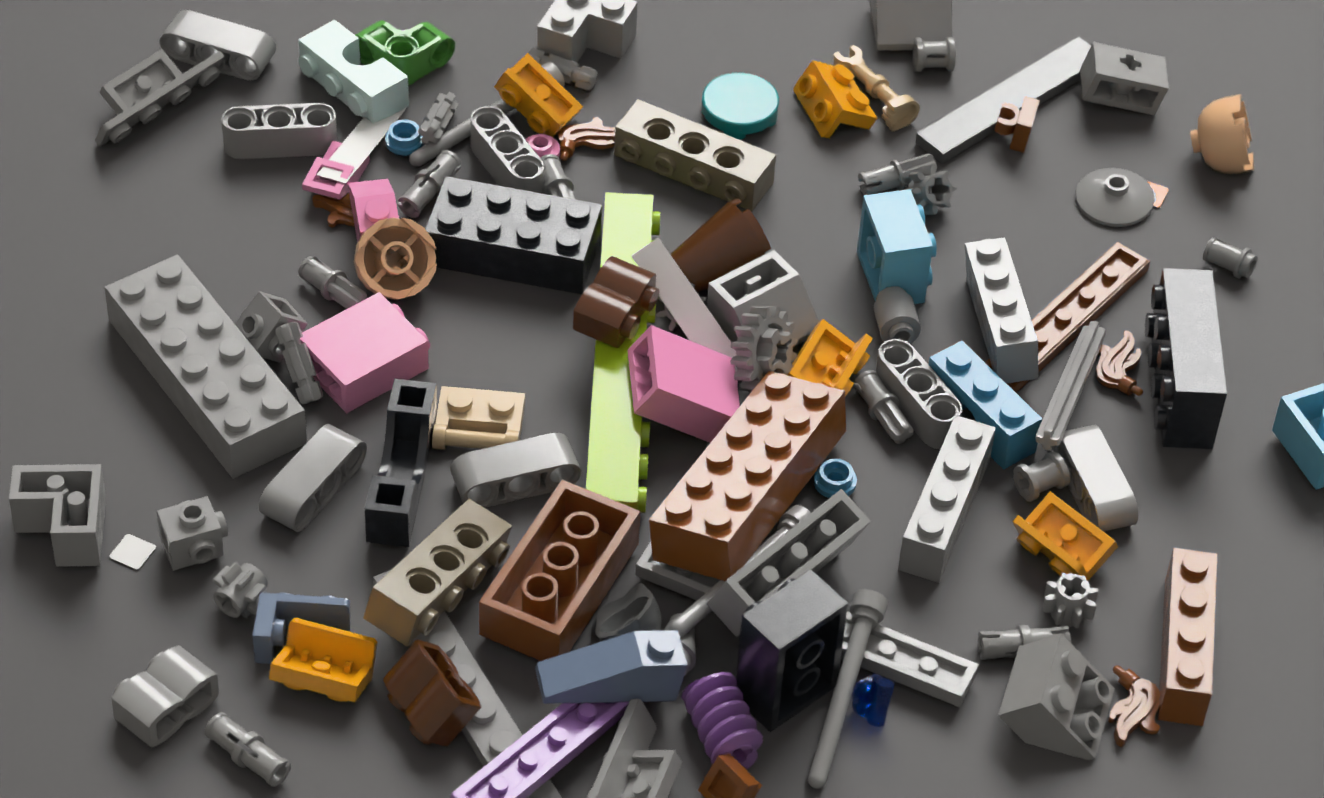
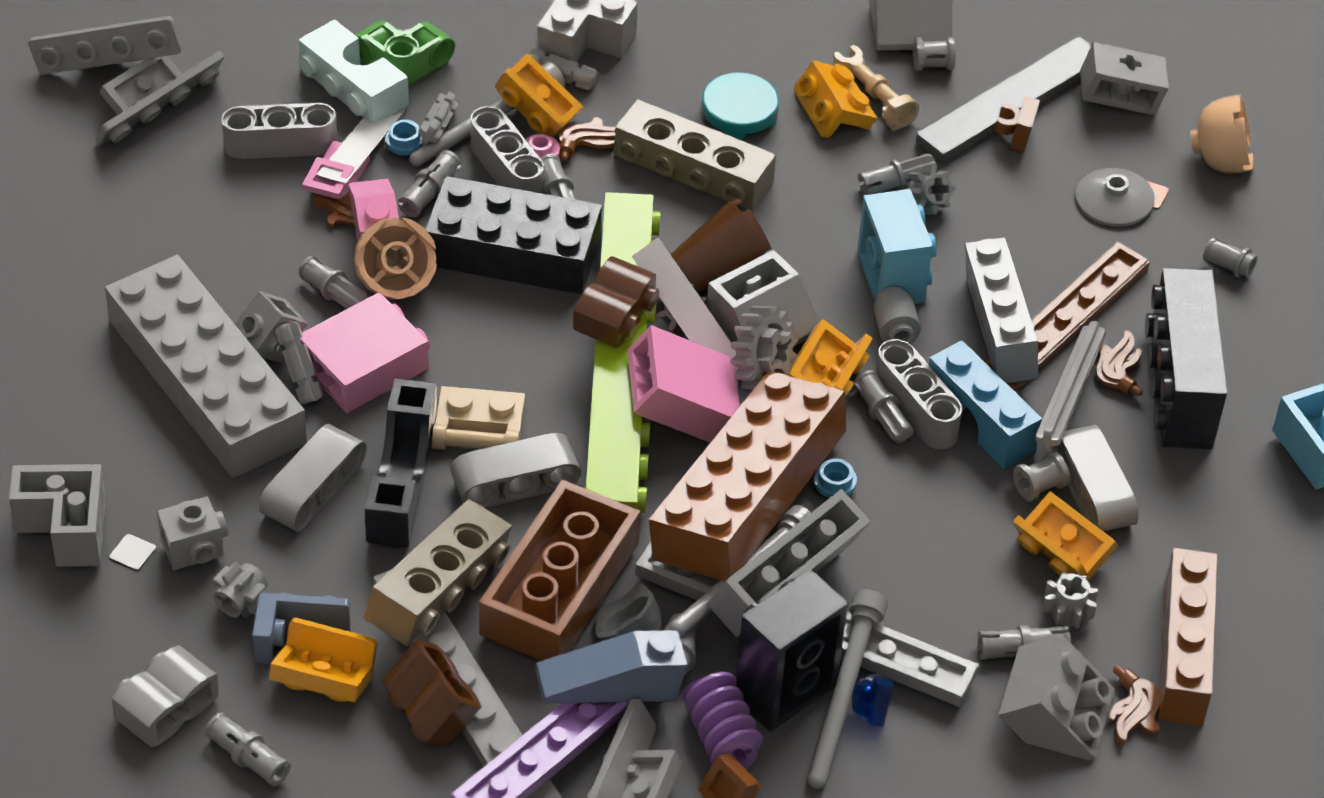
light grey beam [159,10,276,81] -> none
brick [898,415,996,583] -> none
none -> light grey bracket [28,16,183,75]

